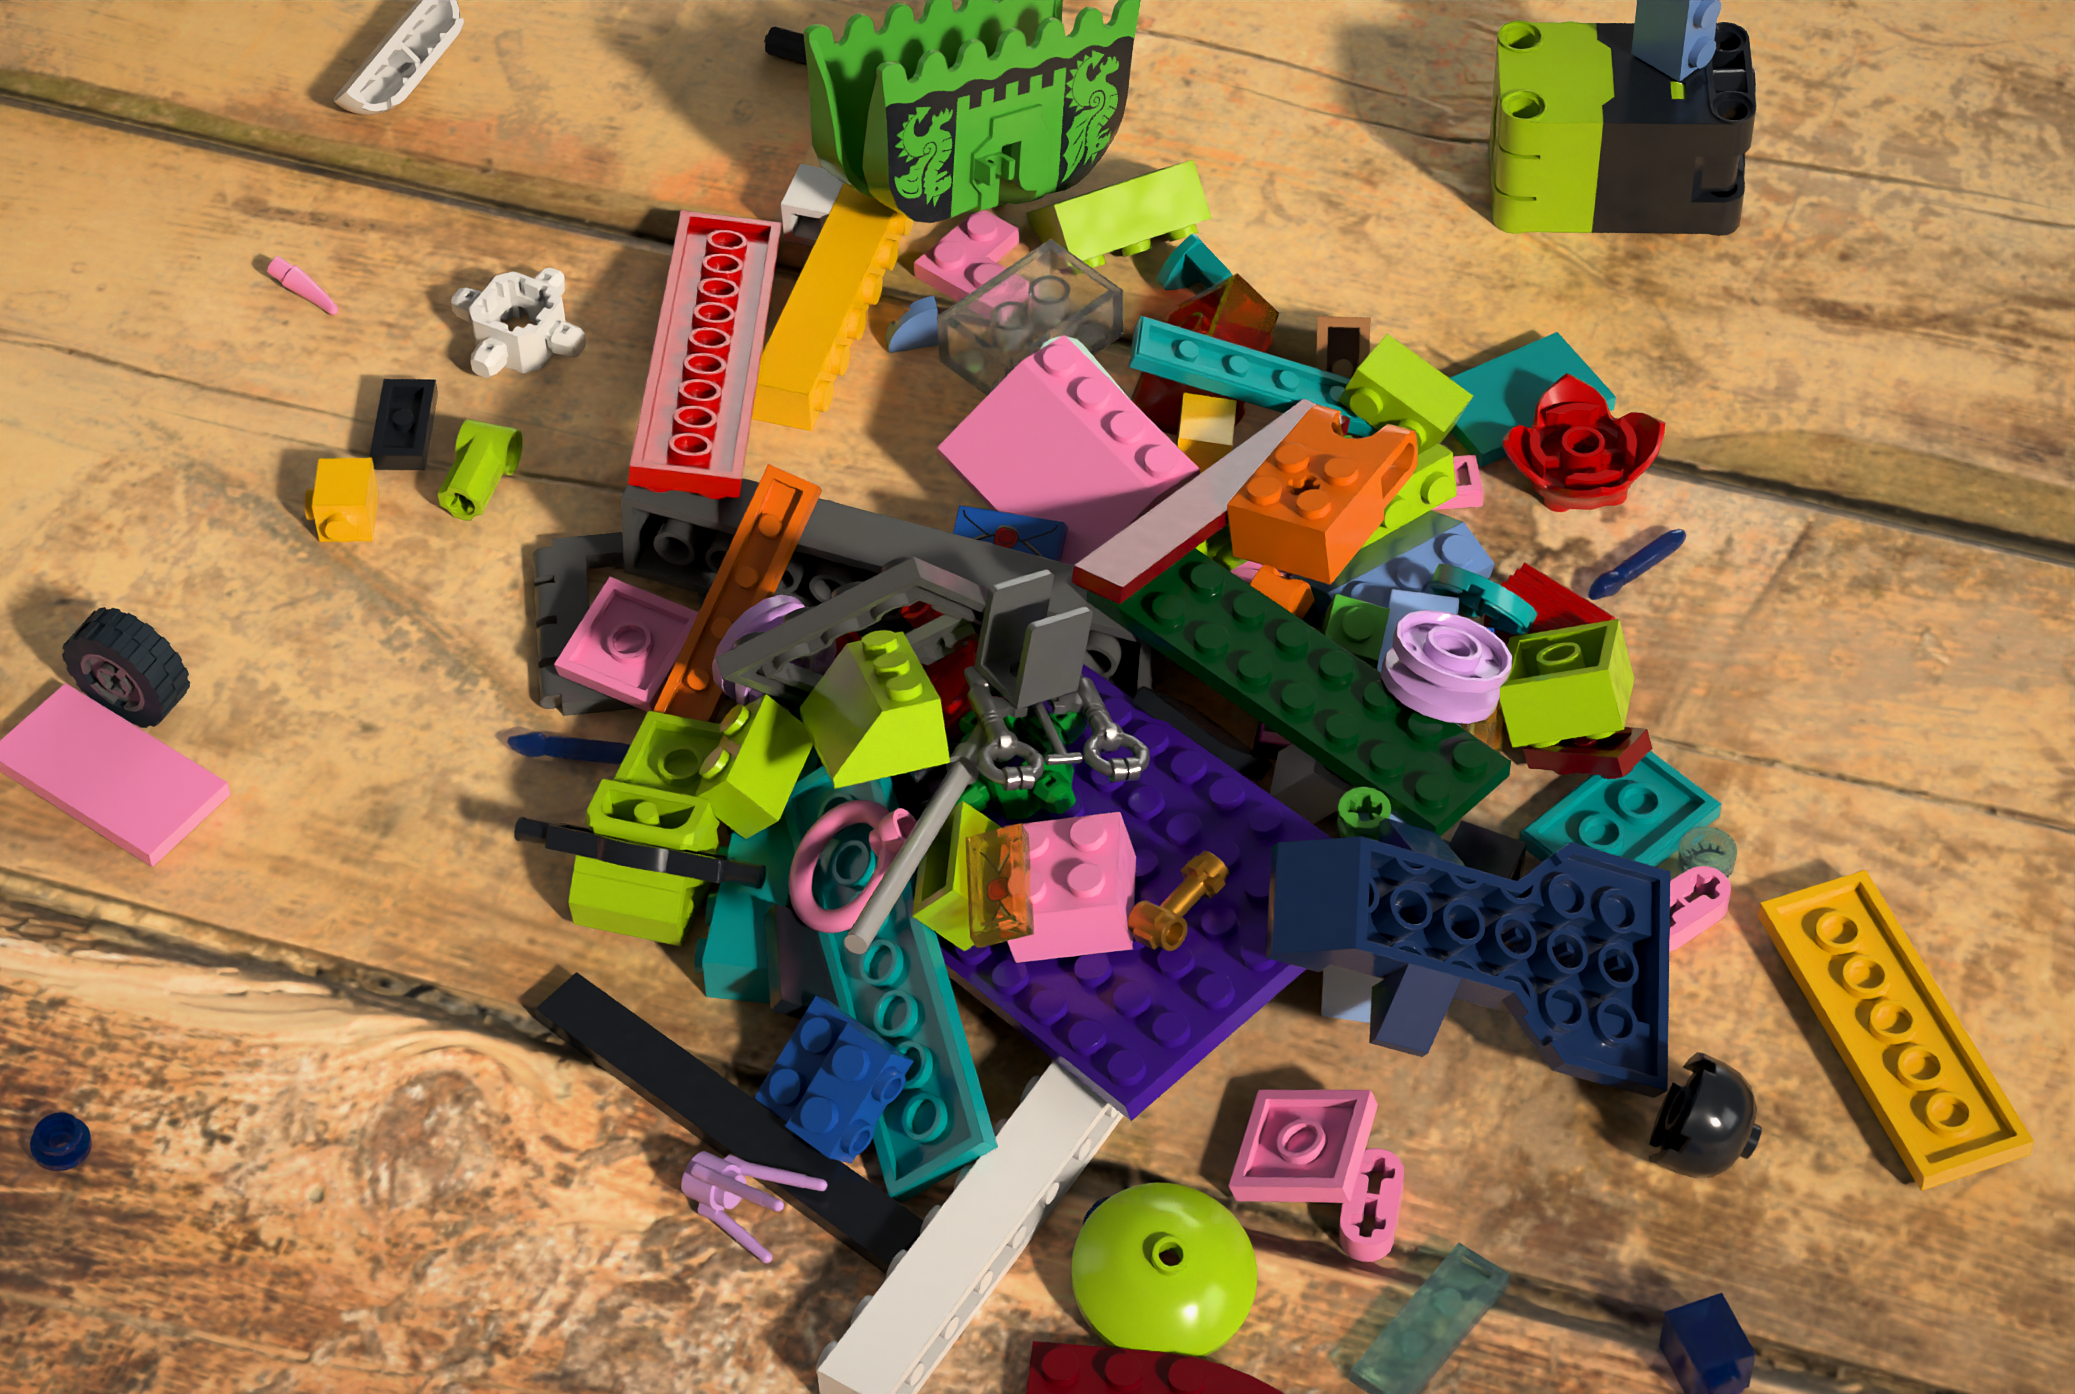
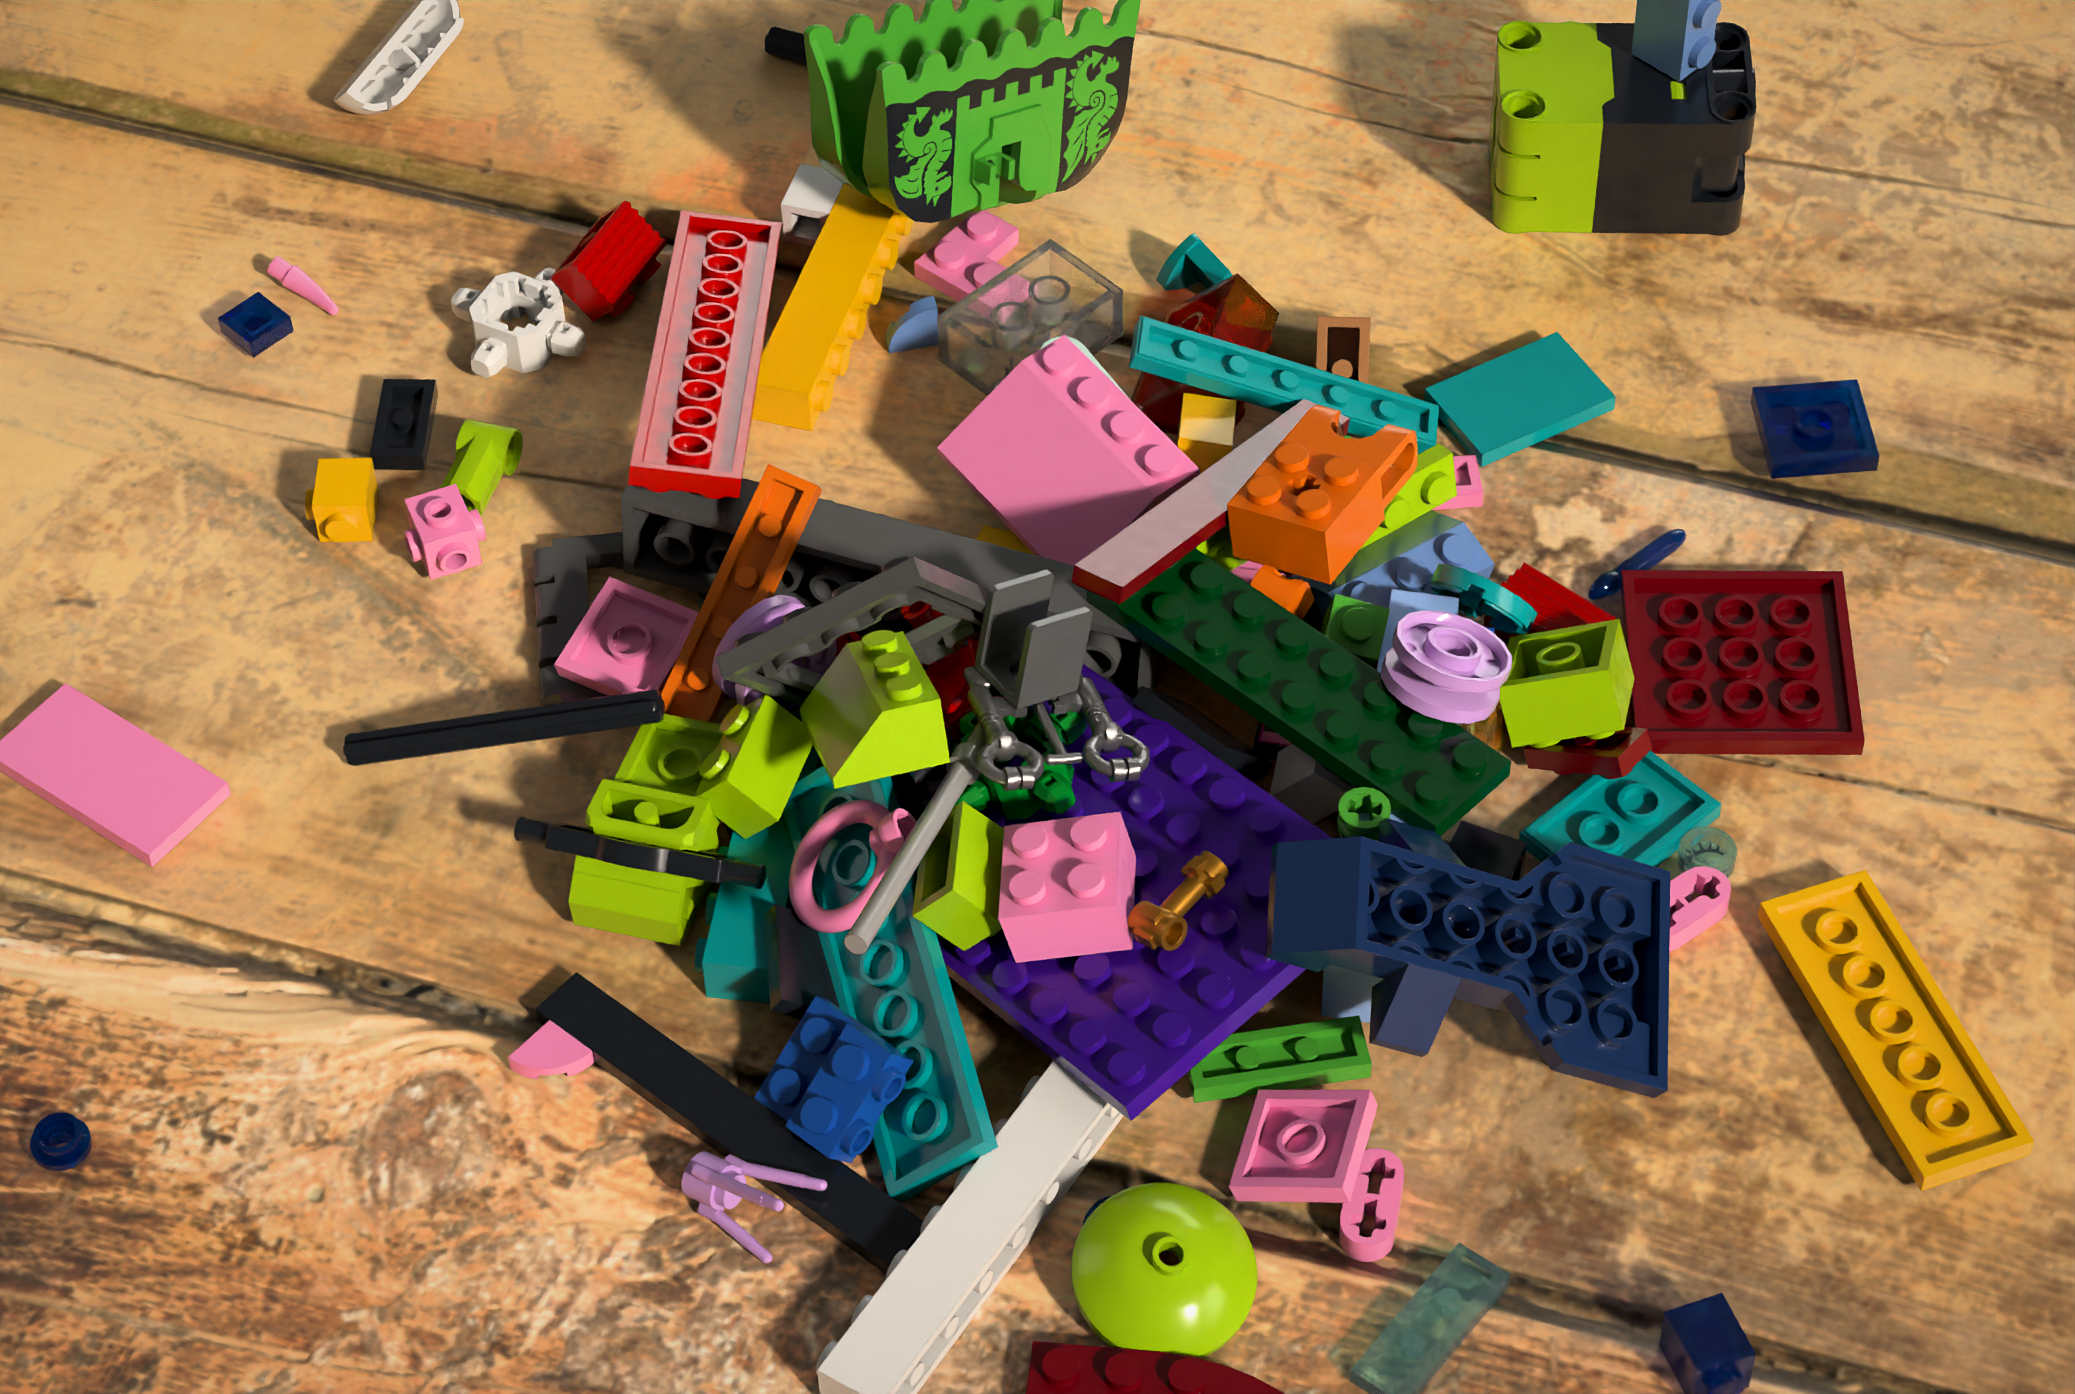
black wheel [62,607,190,728] -> none
clear blue piece [507,732,631,765] -> none
blue tile [953,505,1068,562] -> none
clear yellow tile [965,823,1034,948] -> none
lime slope [1026,159,1212,273] -> none
lime piece [1338,334,1473,454] -> none
red brick [1502,373,1666,512] -> none
black cylinder [1649,1052,1762,1178] -> none
none -> clear blue plate [218,292,294,358]
none -> black axle [343,689,665,766]
none -> bright pink brick [403,484,486,580]
none -> bright pink tile [508,1020,594,1079]
none -> red brick [550,200,667,322]
none -> bright green plate [1187,1015,1372,1103]
none -> dark red plate [1620,570,1865,755]
none -> clear blue plate [1750,379,1880,479]

